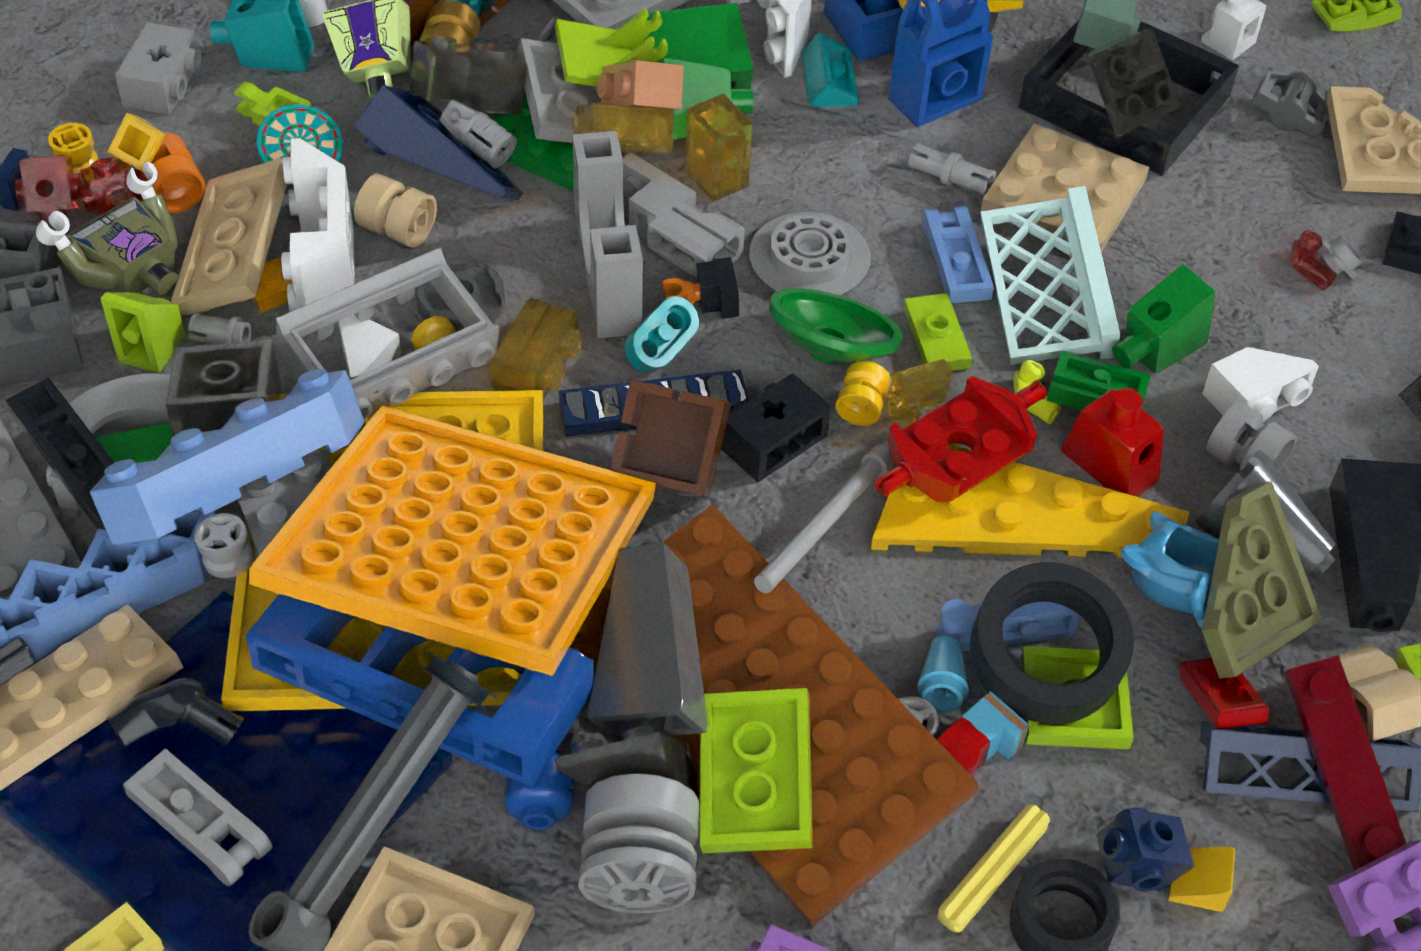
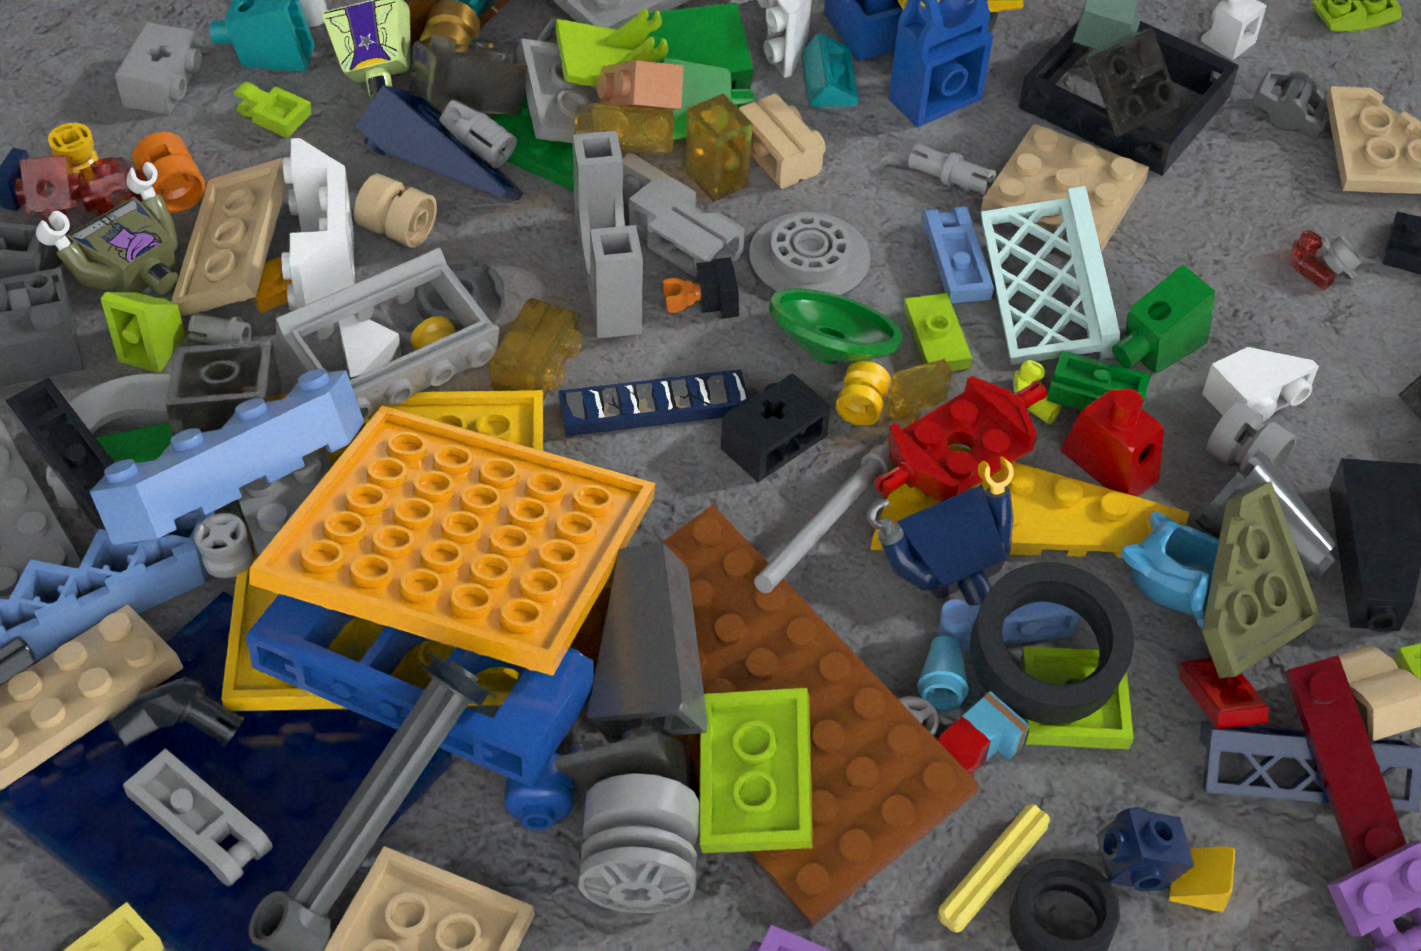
yellow slope [107,113,165,172] -> none
teal tile [256,104,343,186] -> none
reddish brown piece [610,379,731,496] -> none
plate [625,296,699,373] -> none
none -> tan brick [735,93,825,189]
none -> dark blue torso [867,456,1014,606]

